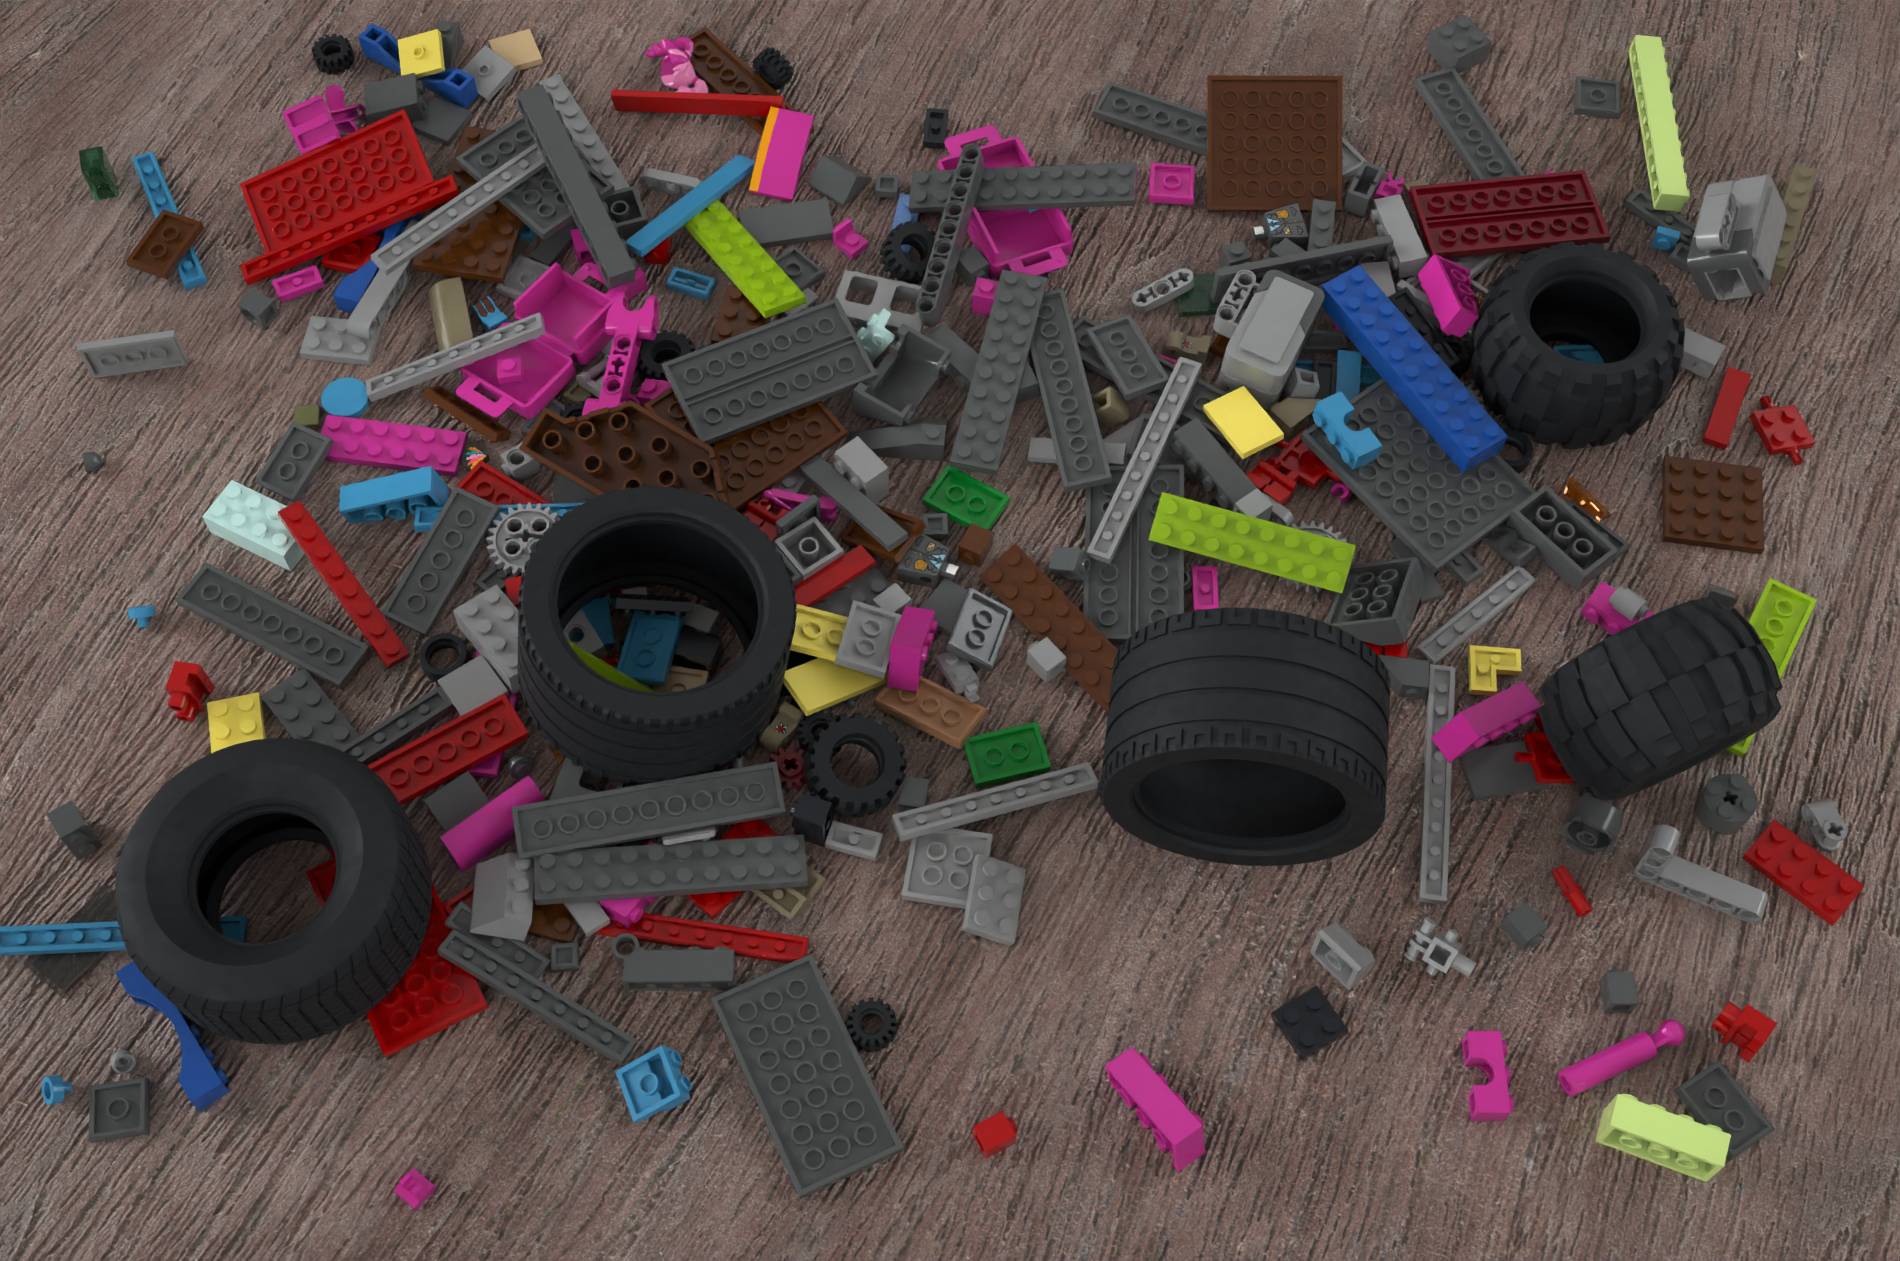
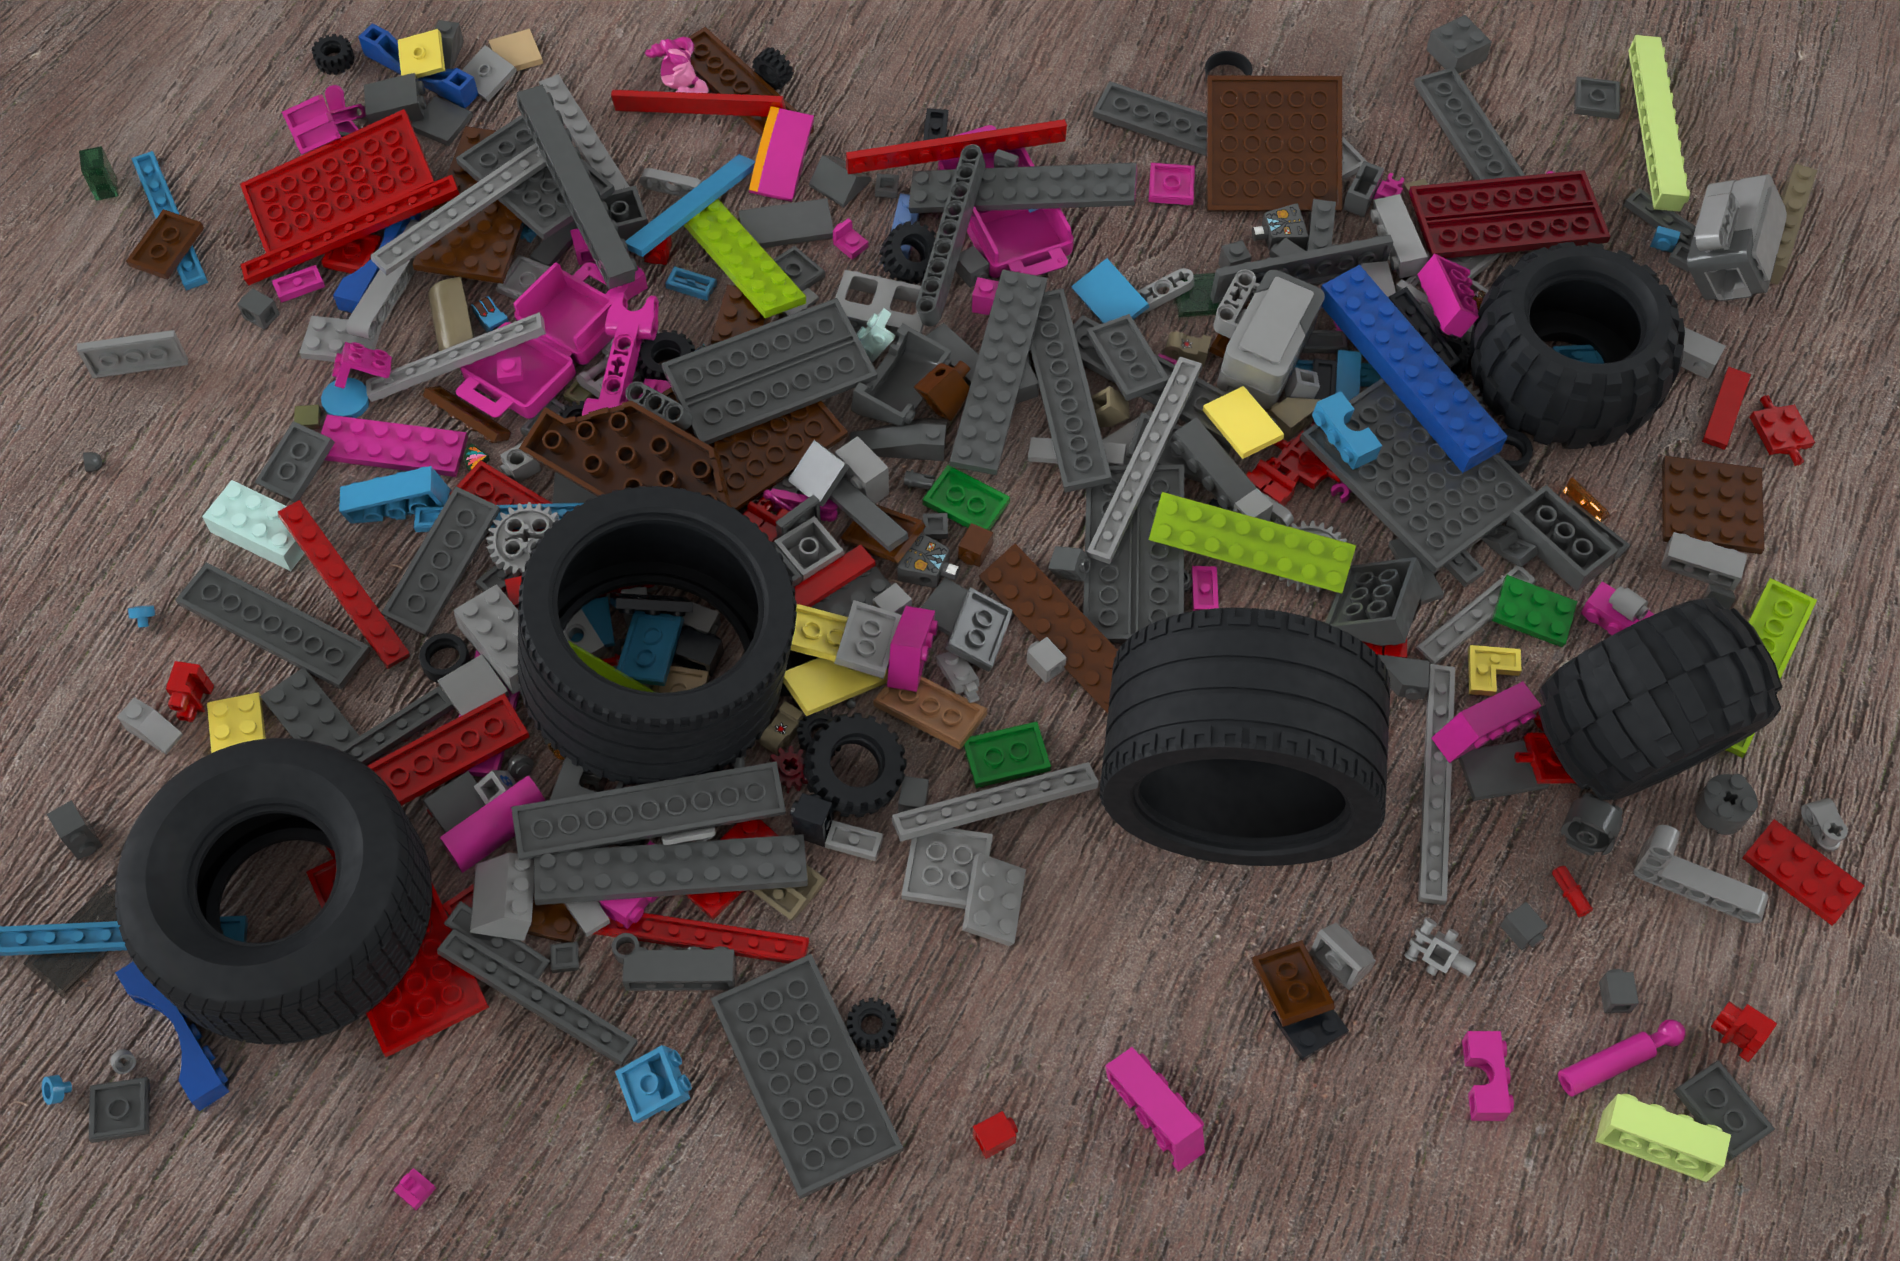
none -> light grey slope [117,697,183,755]
none -> dark pink bracket [332,342,392,389]
none -> light grey brick [474,770,516,804]
none -> dark grey beam [625,381,692,431]
none -> tile [787,440,850,507]
none -> red plate [846,119,1067,174]
none -> dark grey pin [903,469,935,490]
none -> reddish brown torso [914,360,971,422]
none -> dark grey plate [994,149,1019,168]
none -> dark azure tile [1071,258,1149,323]
none -> black tyre [1205,51,1253,83]
none -> reddish brown plate [1251,940,1335,1027]
none -> green plate [1492,575,1578,647]
none -> light grey brick [1661,532,1747,591]

